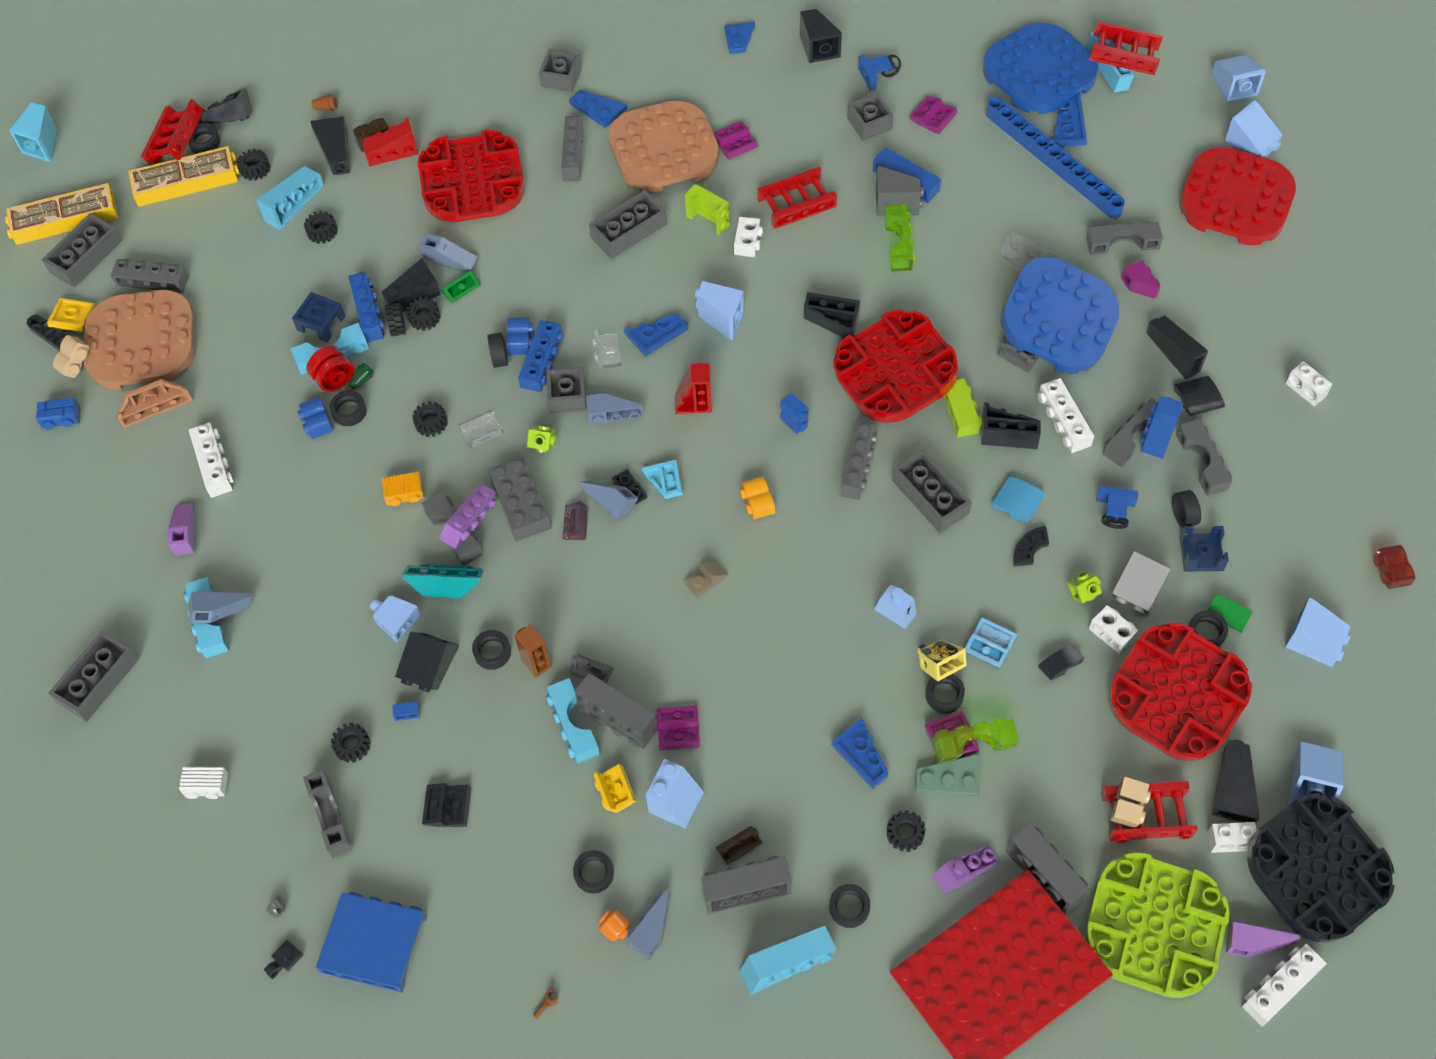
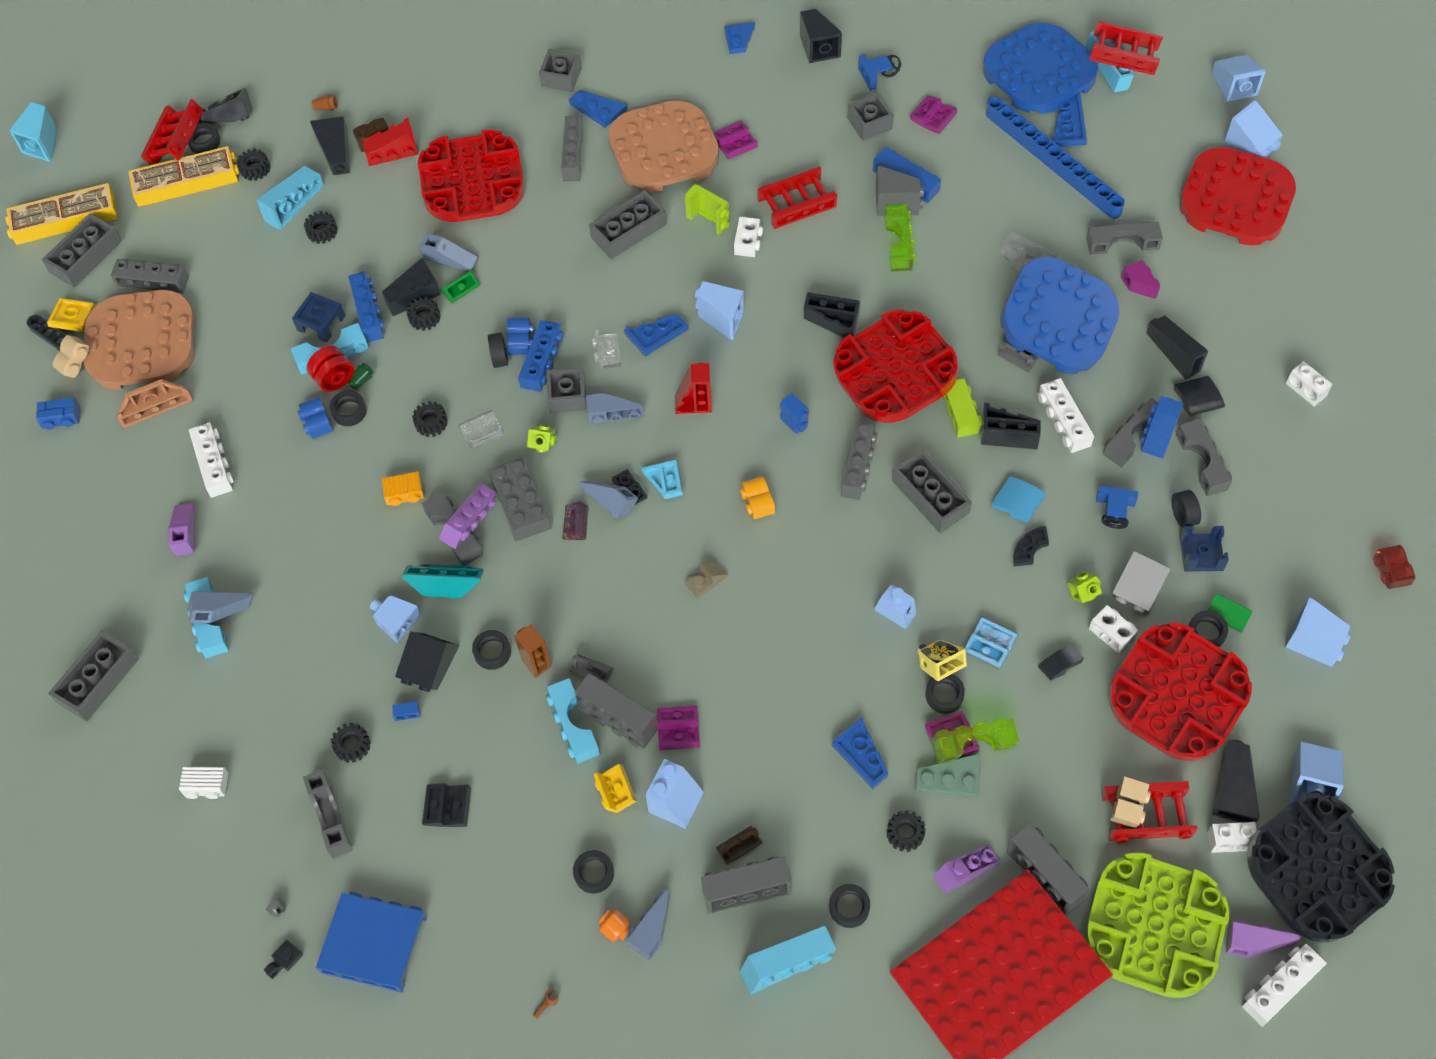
black tyre [385,302,406,337] -> none

